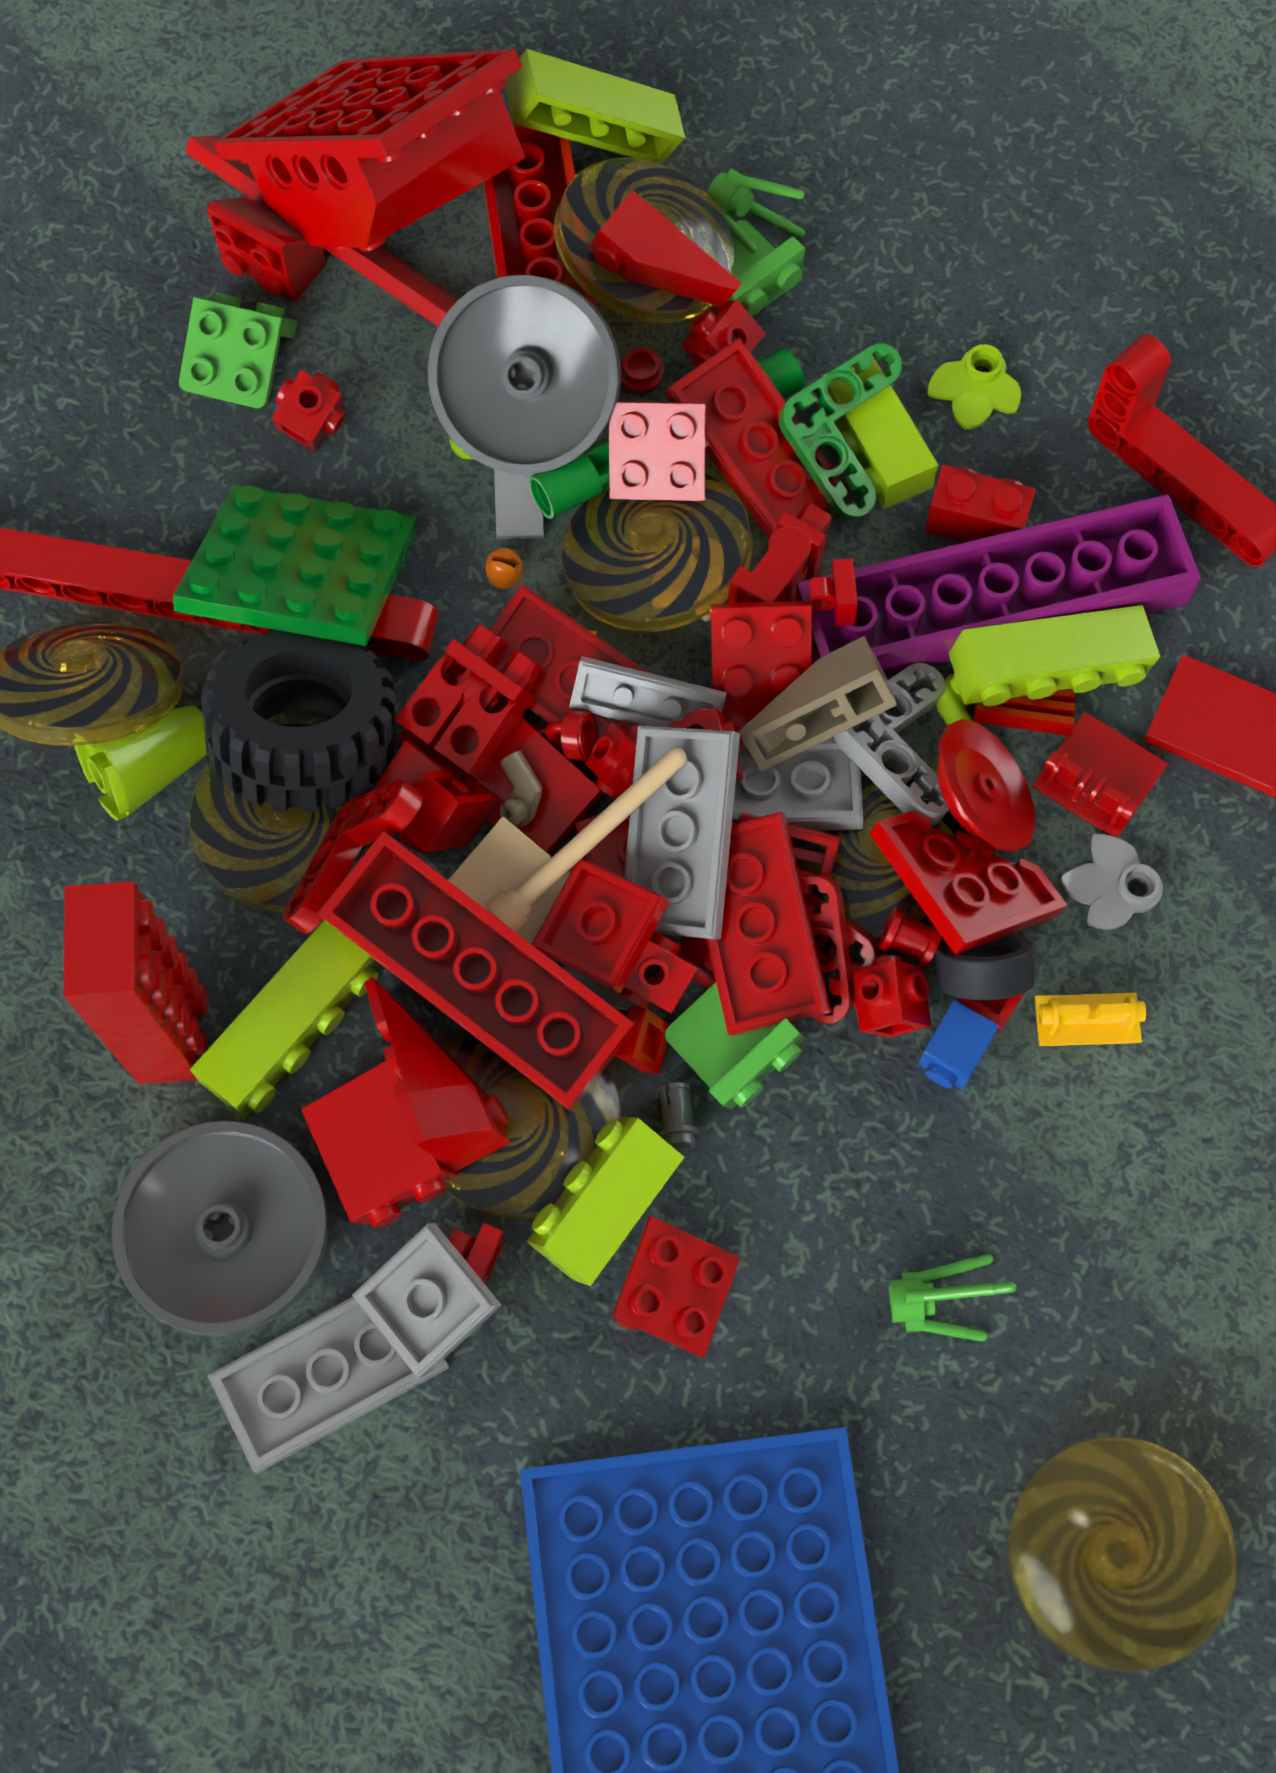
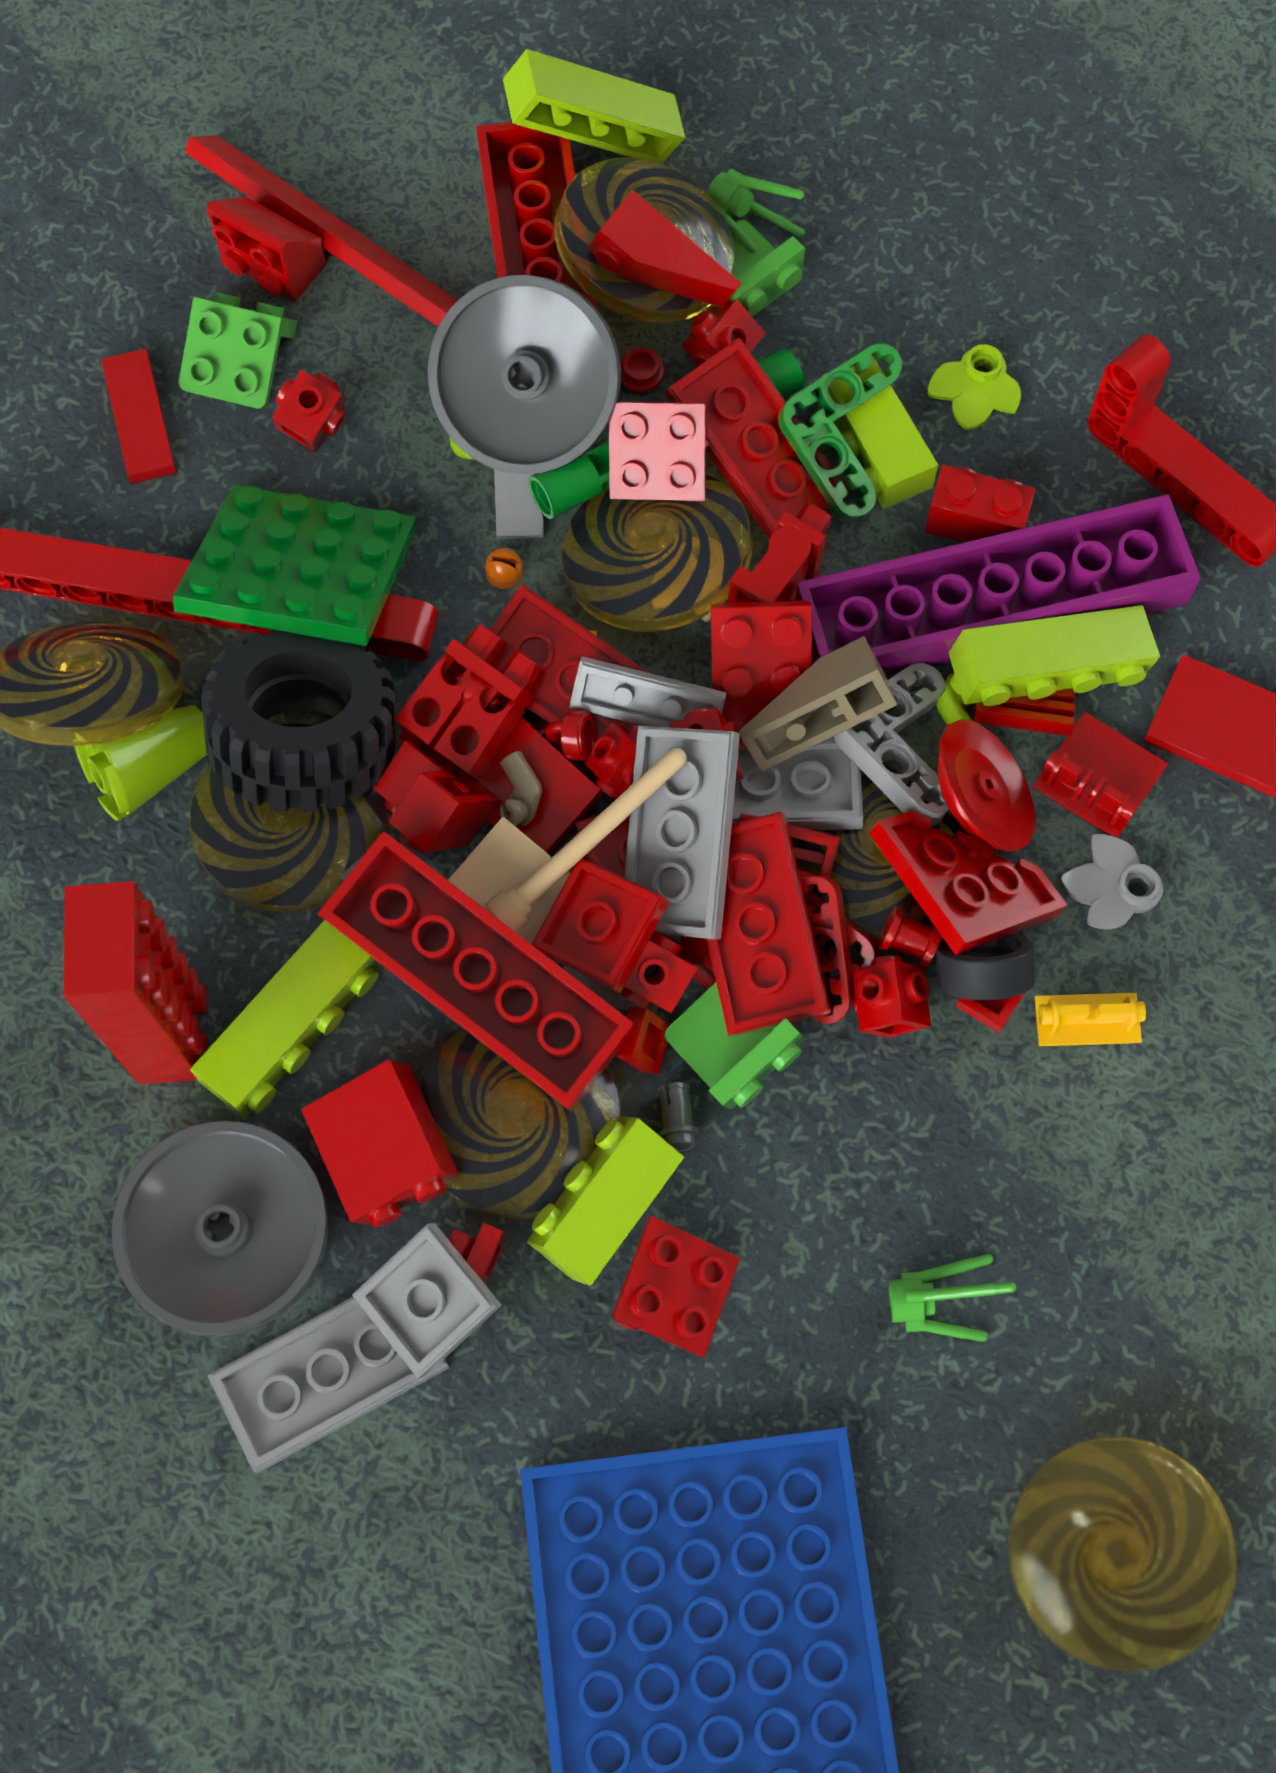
red wedge [212,49,525,252] -> none
red beam [283,780,423,934] -> none
red wedge [364,977,511,1172] -> none
red tile [808,558,858,627] -> none
blue brick [918,1000,999,1090] -> none
none -> red tile [101,349,177,484]

